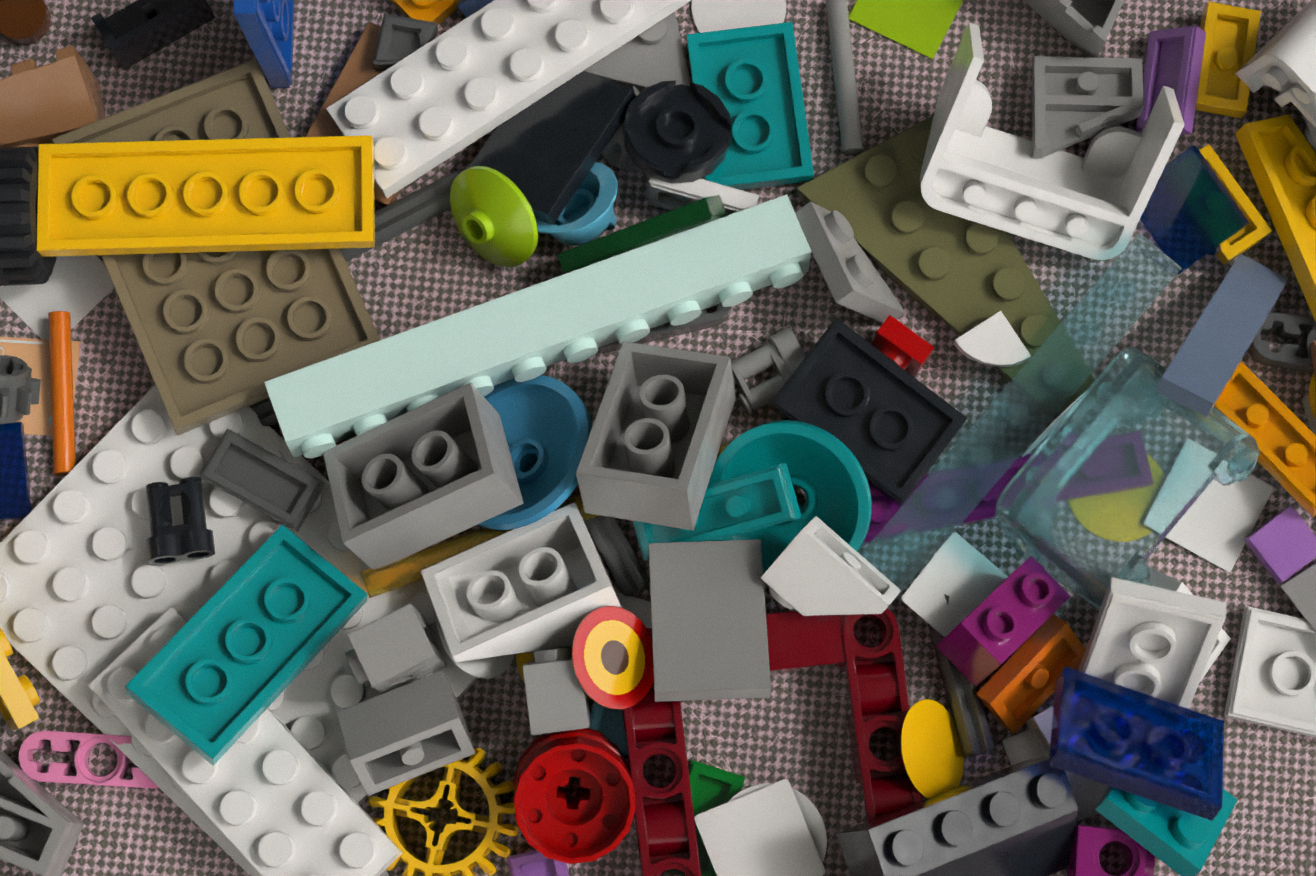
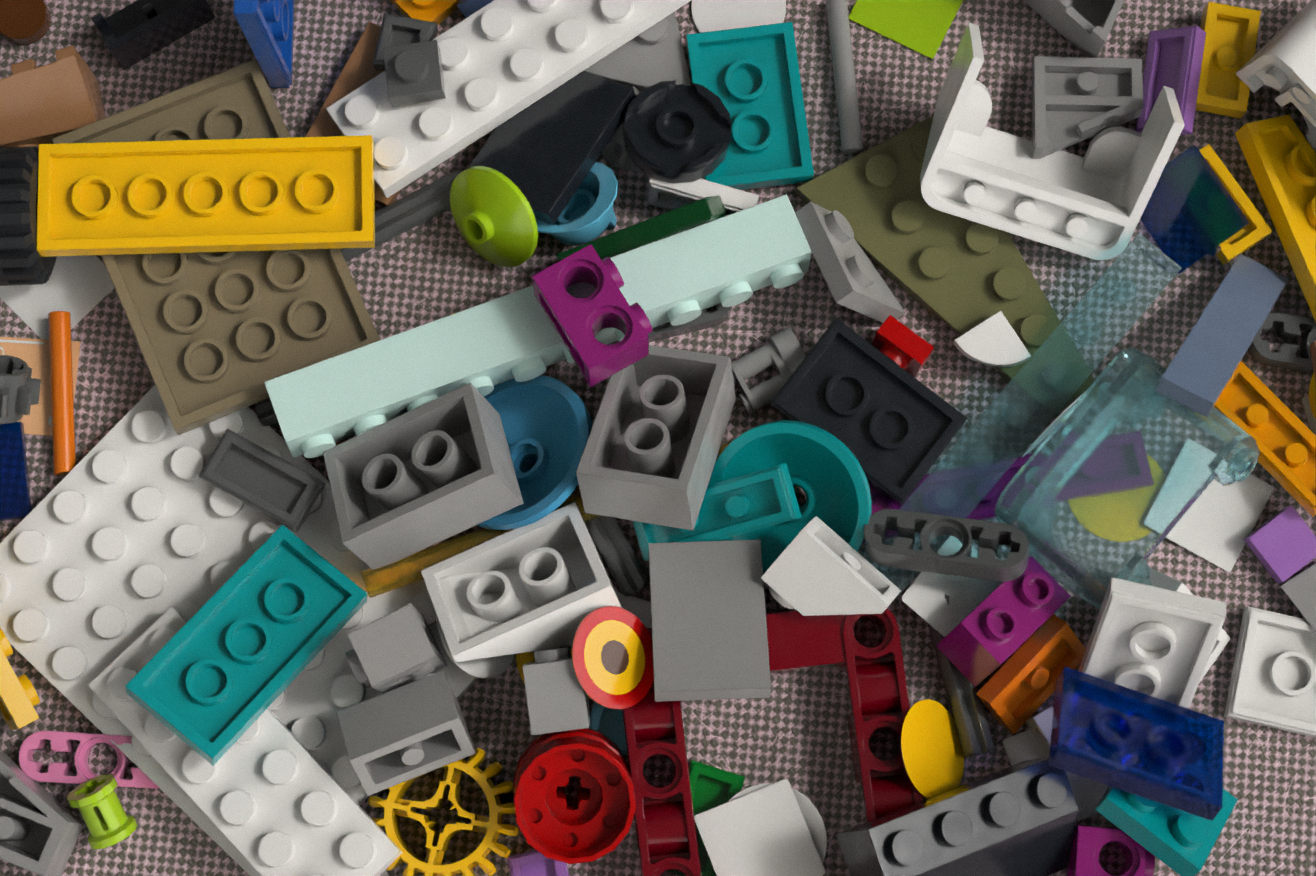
black piece [146,477,215,565] -> none
none -> lime bush [66,774,138,850]
none -> dark grey plate [383,40,446,107]
none -> magenta brick [532,244,653,387]
none -> dark grey beam [864,509,1029,582]

